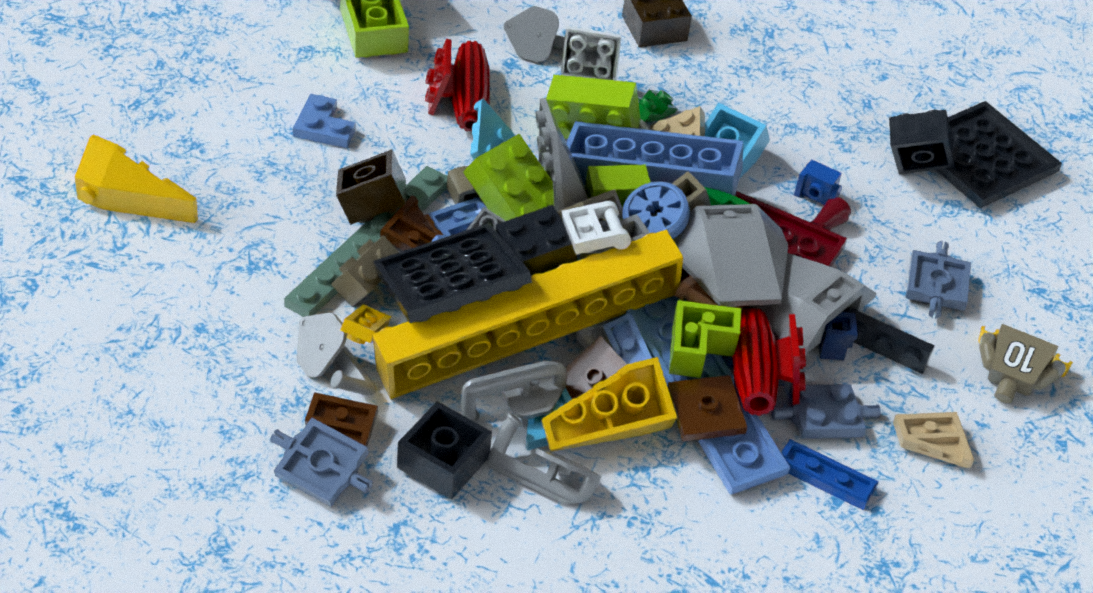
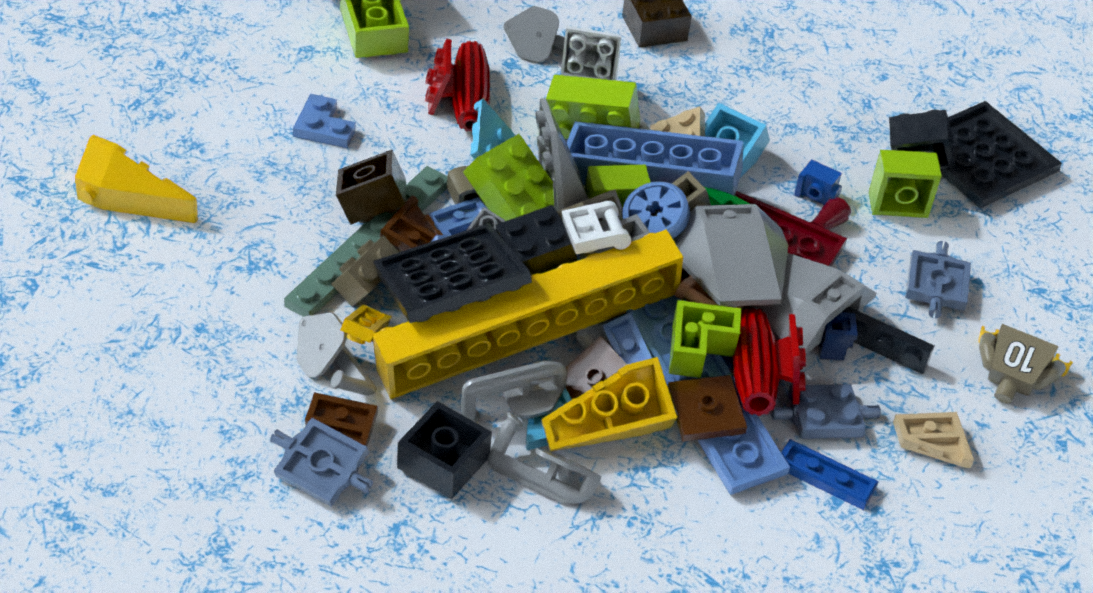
green slope [638,89,678,122] -> none
none -> lime brick [868,149,942,218]

